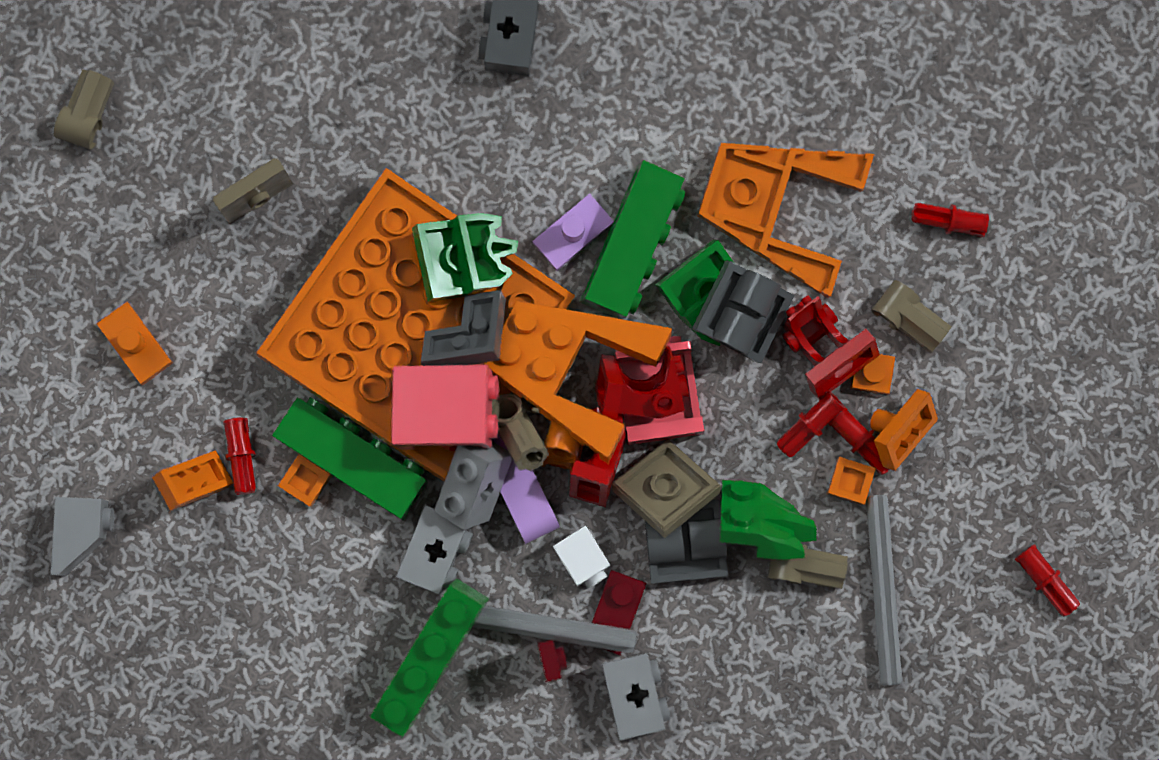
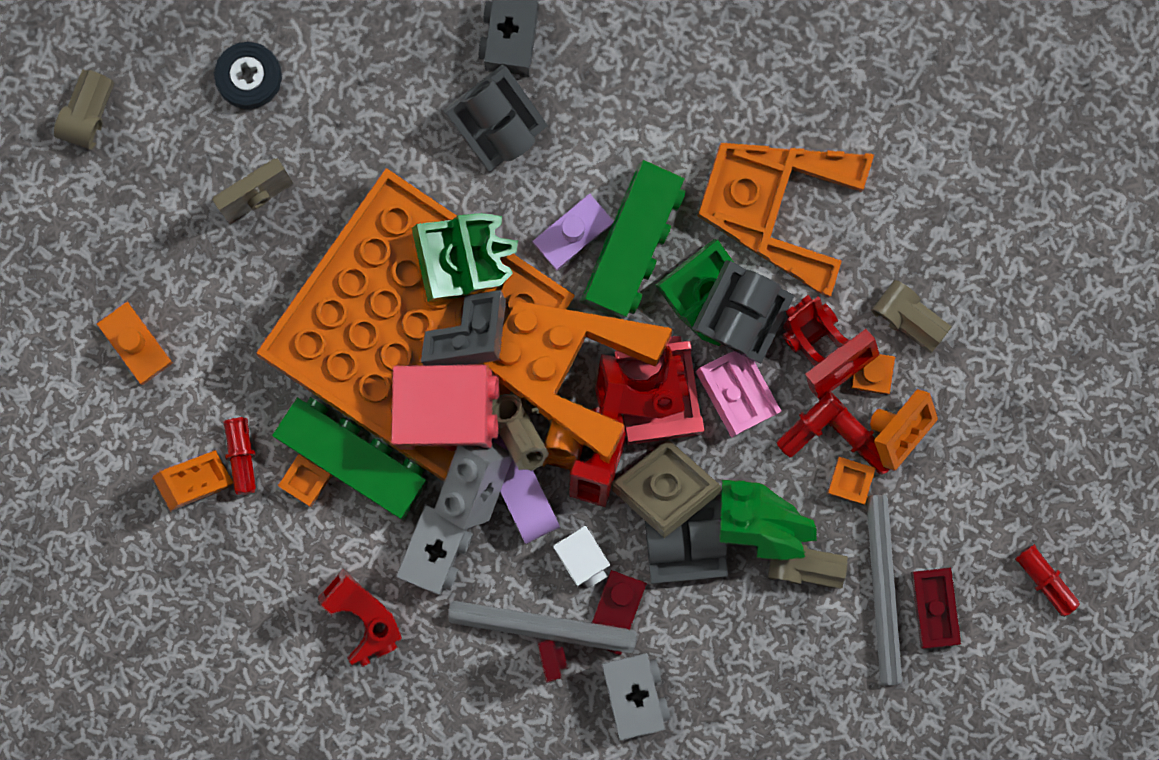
light grey slope [50,497,114,576] -> none
green brick [370,579,489,738] -> none
red axle [911,203,989,238] -> none
none -> black bush [214,41,282,110]
none -> red tile [317,569,402,667]
none -> dark grey plate [443,65,548,172]
none -> bright pink plate [695,351,781,438]
none -> dark red plate [911,567,961,649]

